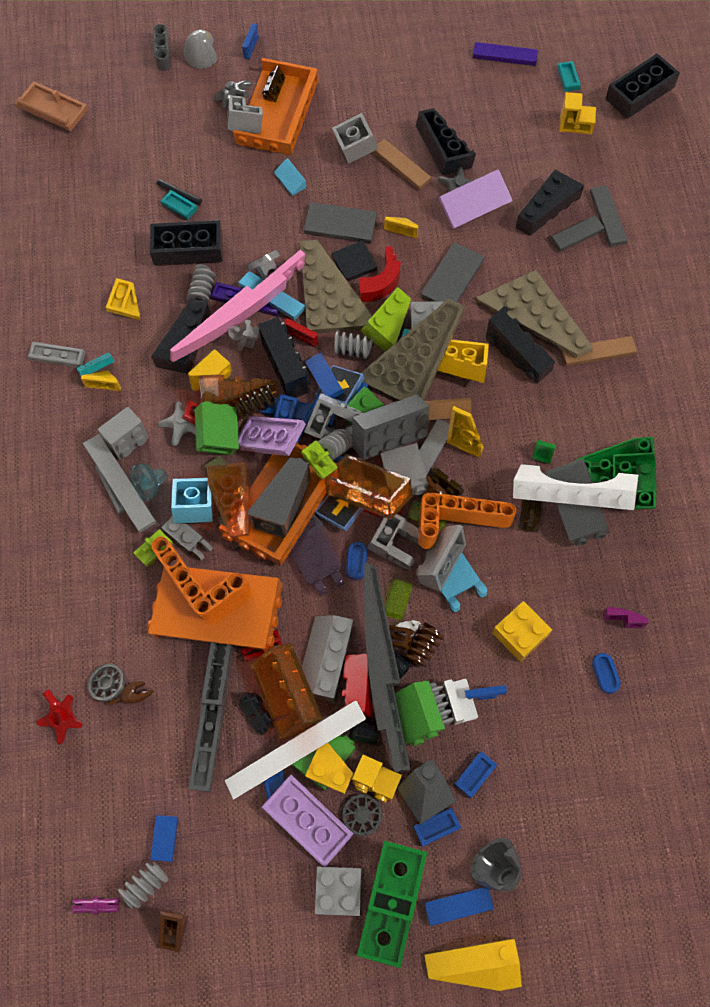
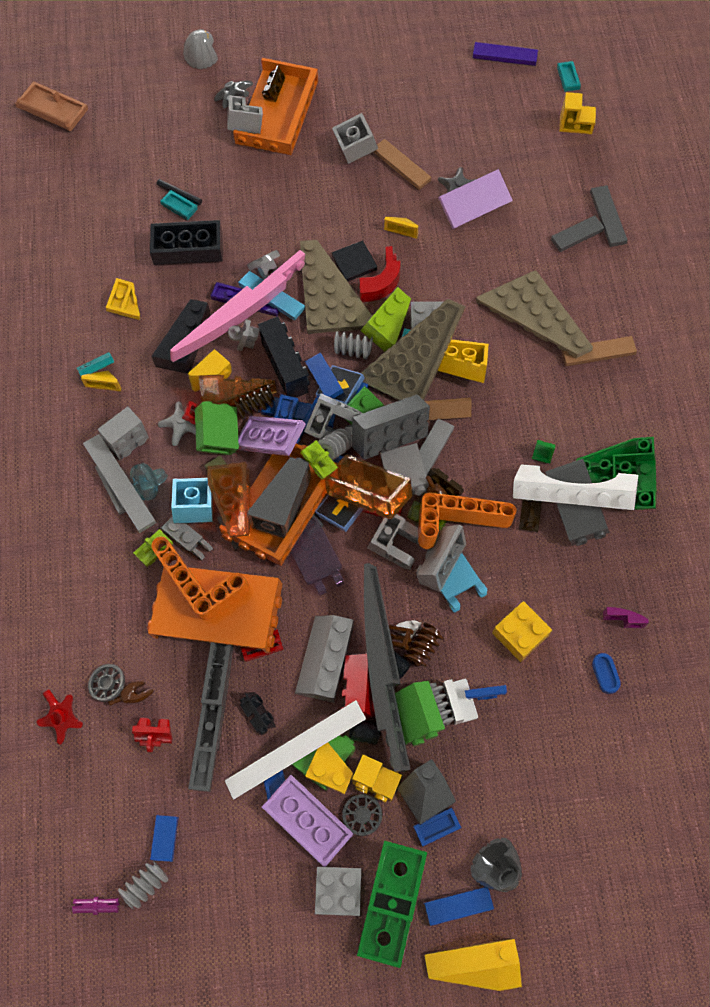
light grey tile [28,342,86,367] -> none
dark grey beam [153,24,171,71] -> none
reddish brown slope [158,911,189,952] -> none
light grey piece [187,264,216,302] -> none
blue tile [242,23,259,60] -> none
clear orange piece [250,643,323,740] -> none
medium azure slope [274,158,306,196] -> none
red tile [284,318,318,347] -> none
dark grey tile [304,202,377,243] -> none
blue tile [346,542,367,581] -> none
clear neon green tile [385,578,413,620] -> none
black wedge [416,108,476,175] -> none
dark grey tile [421,242,485,302] -> none
yellow wedge [447,406,484,458] -> none
blue tile [454,751,497,799] -> none
black wedge [485,306,555,384] -> none
black wedge [516,169,584,236] -> none
black brick [605,53,680,119] -> none
none -> red hips [132,718,173,752]

